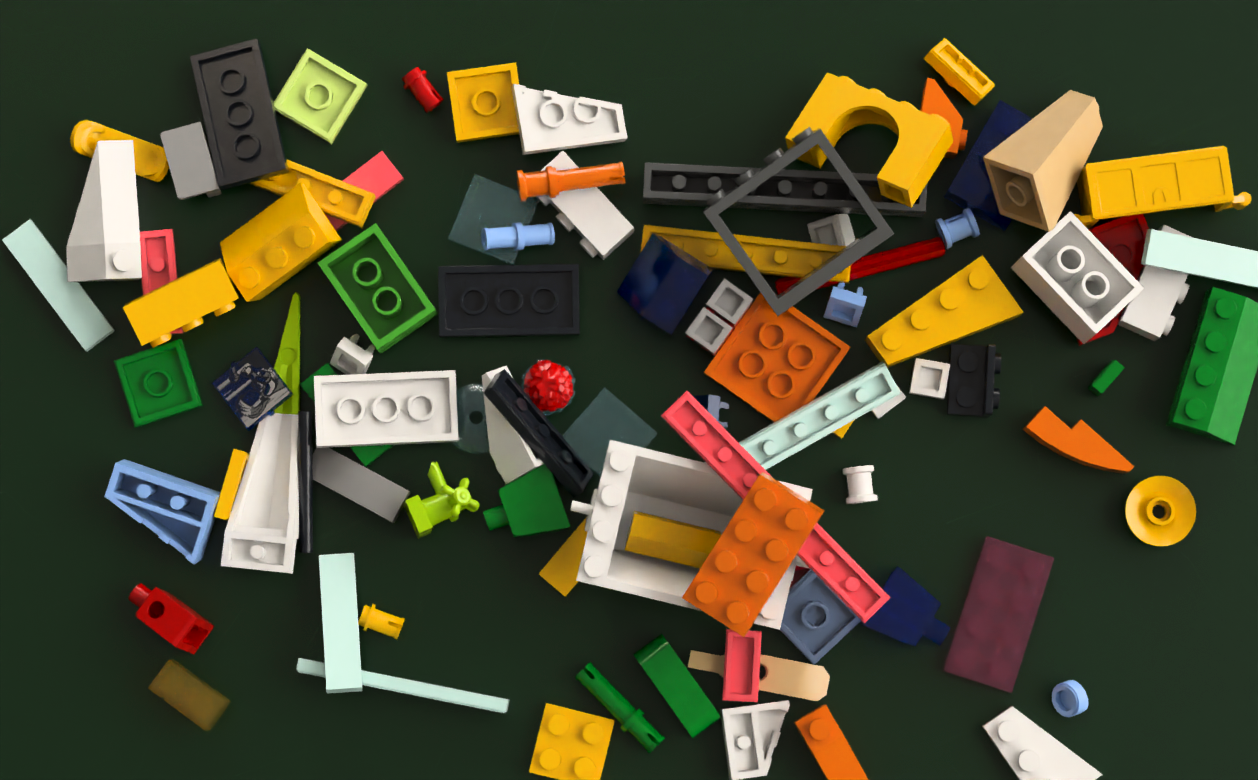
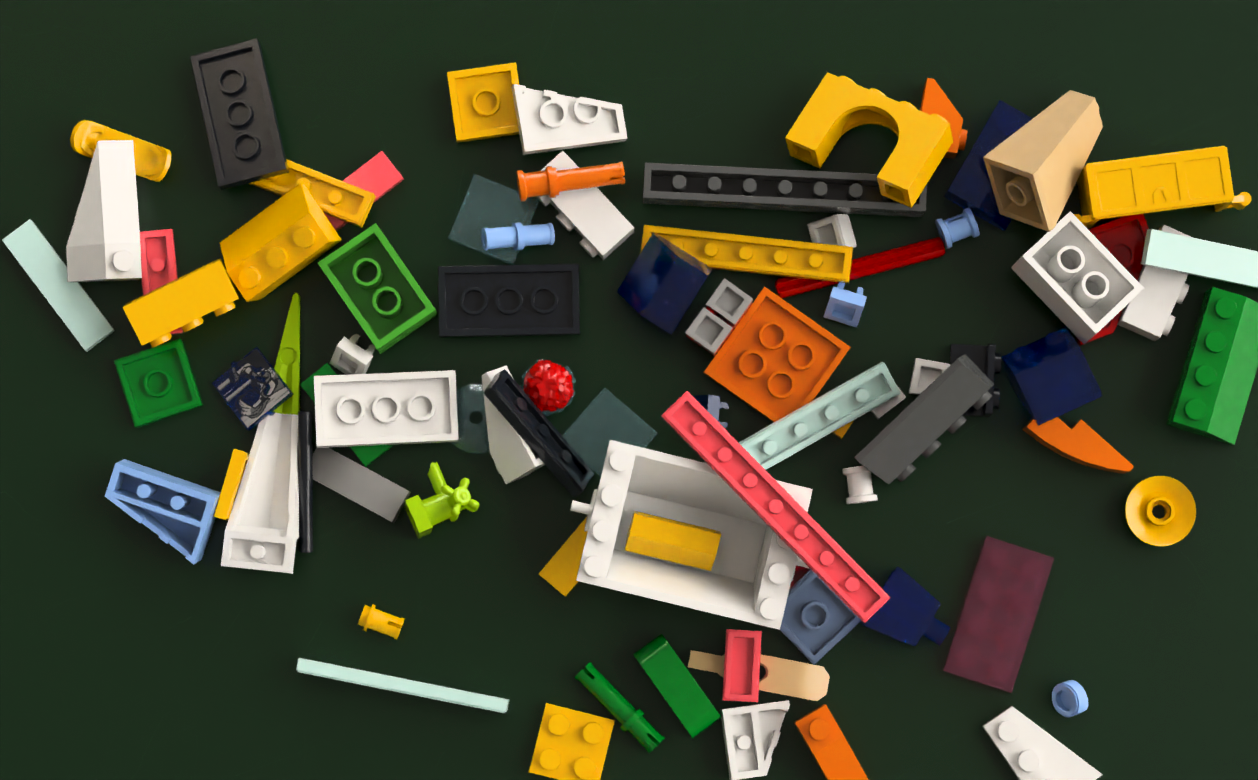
red torso [128,583,215,654] -> none
clear yellow brick [148,659,231,731] -> none
light grey panel [160,122,222,200] -> none
yellowish green tile [274,48,368,145] -> none
light aqua tile [319,553,363,694] -> none
red pin [402,67,444,113] -> none
green torso [483,464,571,538] -> none
orange brick [682,472,824,637] -> none
dark grey window [703,126,894,316] -> none
yellow wedge [865,255,1024,368] -> none
yellow plate [923,38,995,106] -> none
green tile [1088,360,1125,397] -> none
none -> dark grey slope [854,354,995,485]
none -> clear blue slope [1002,327,1102,426]

